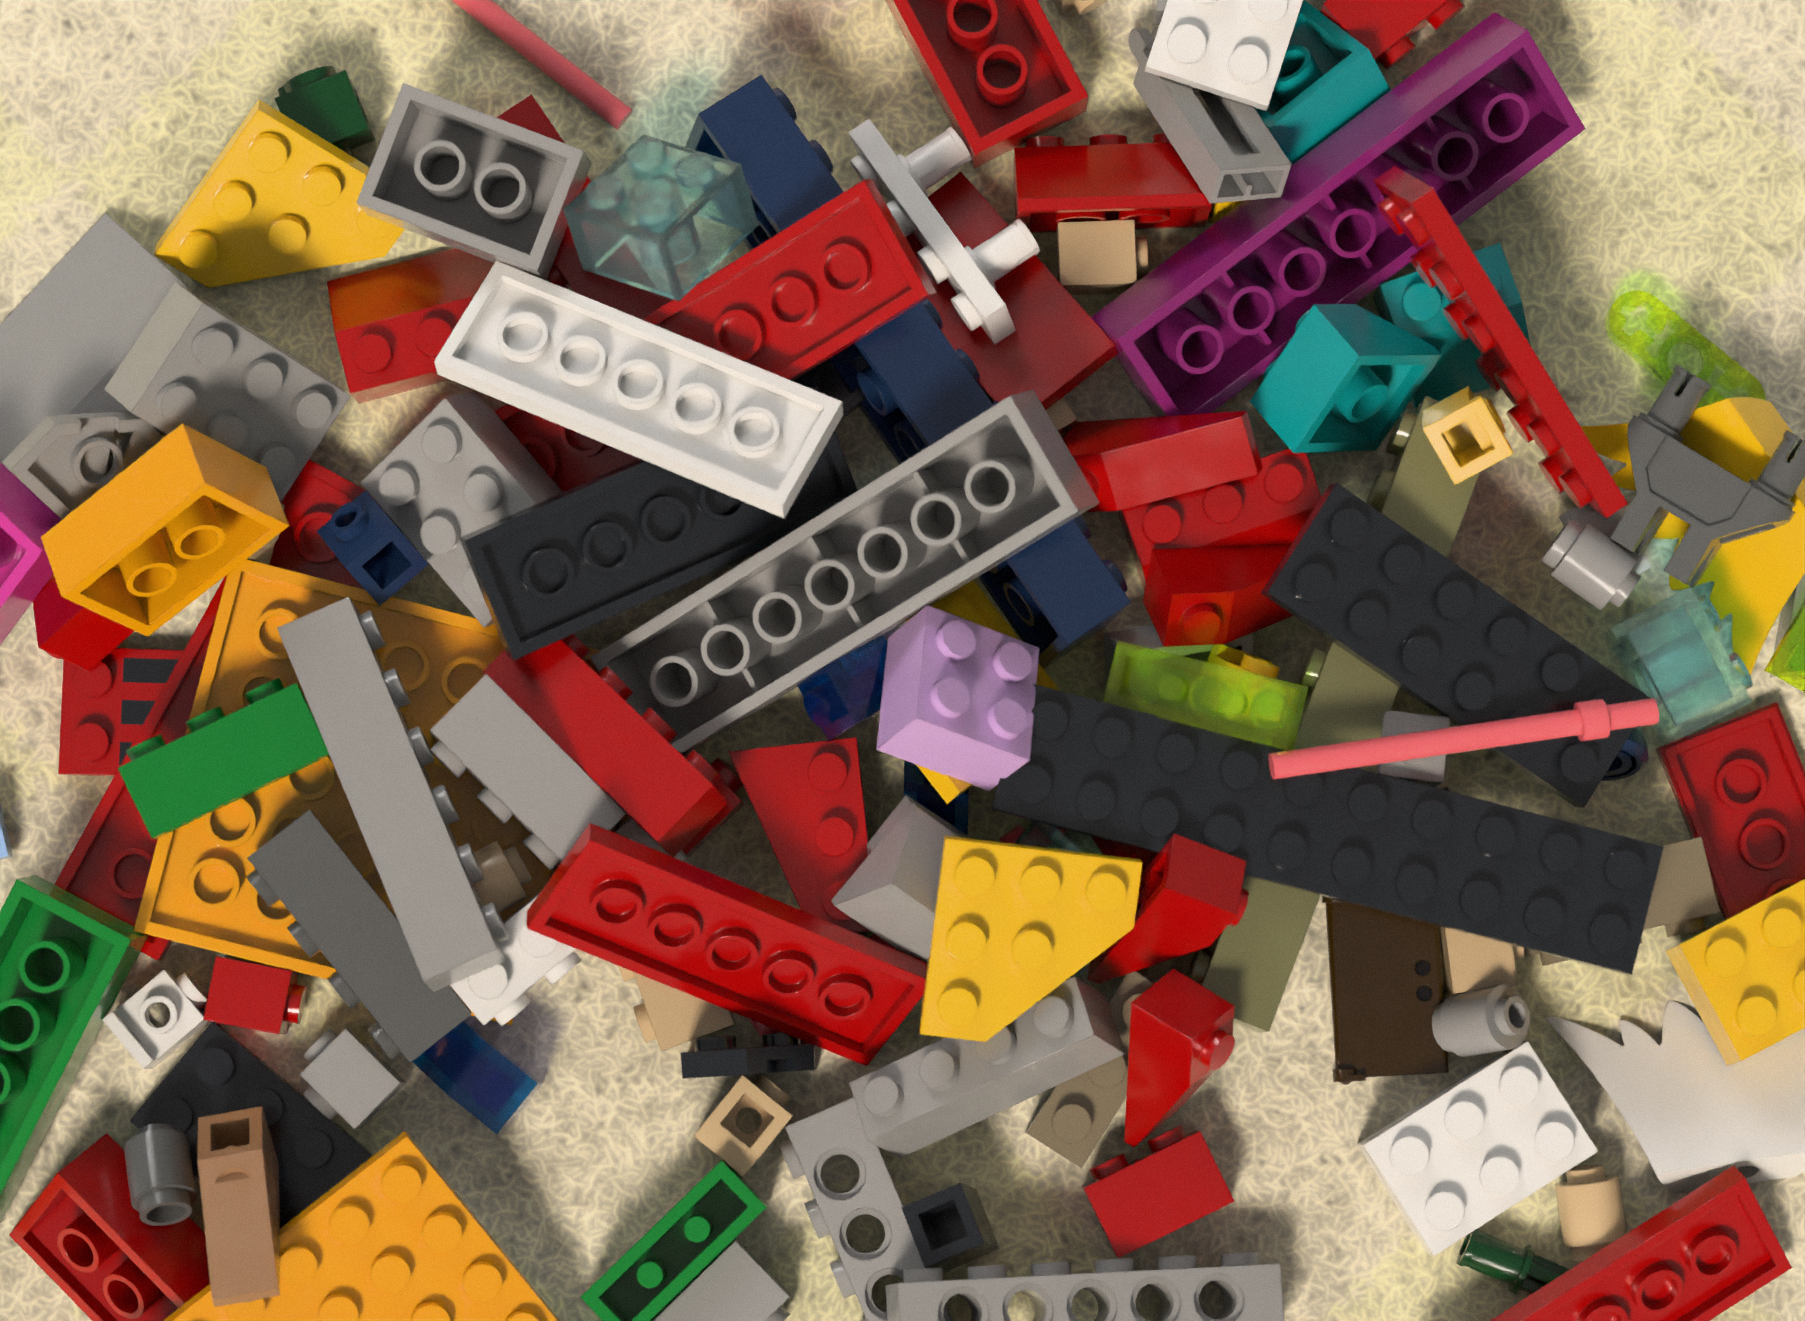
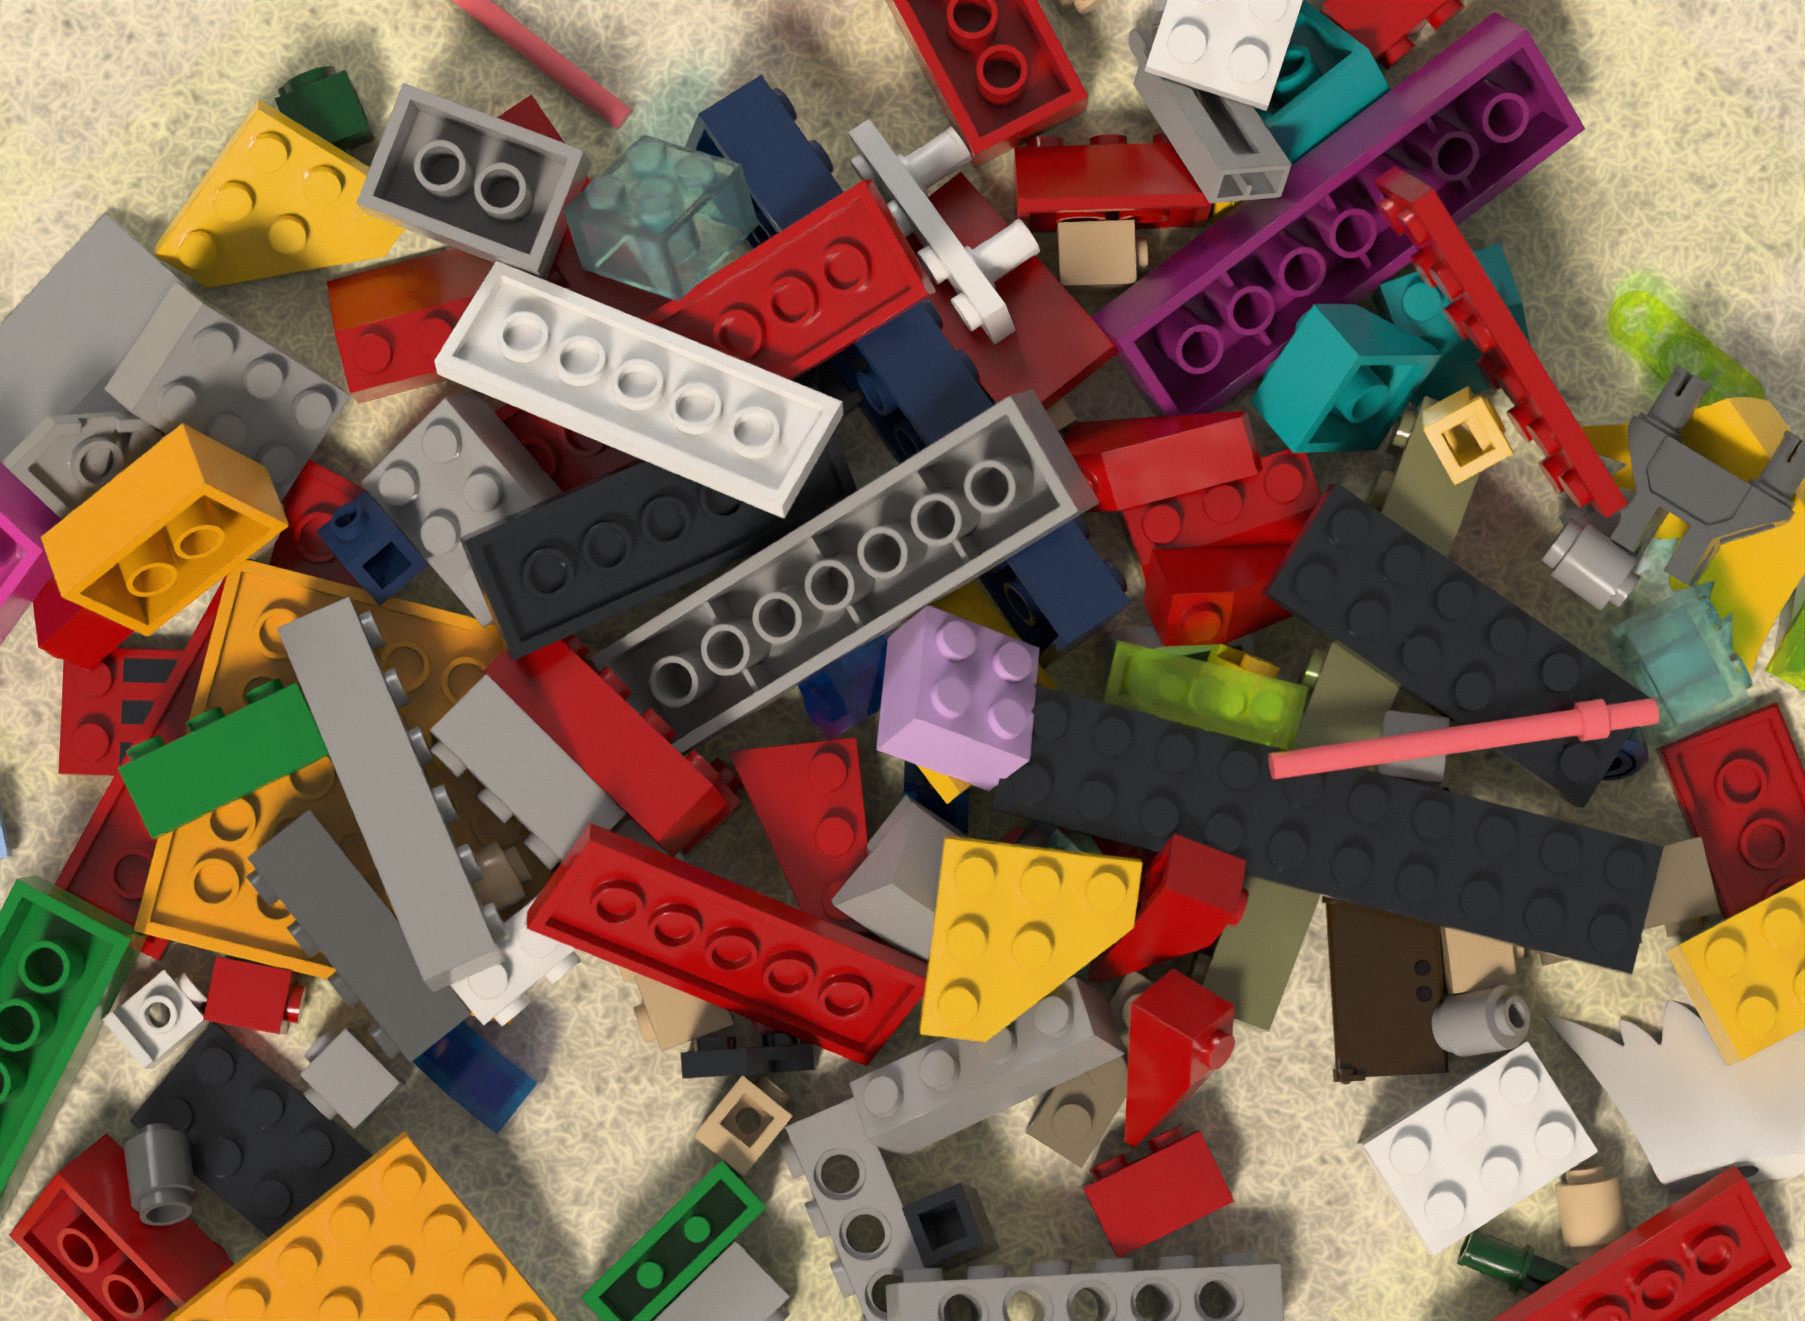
medium nougat slope [197,1106,280,1307] -> none

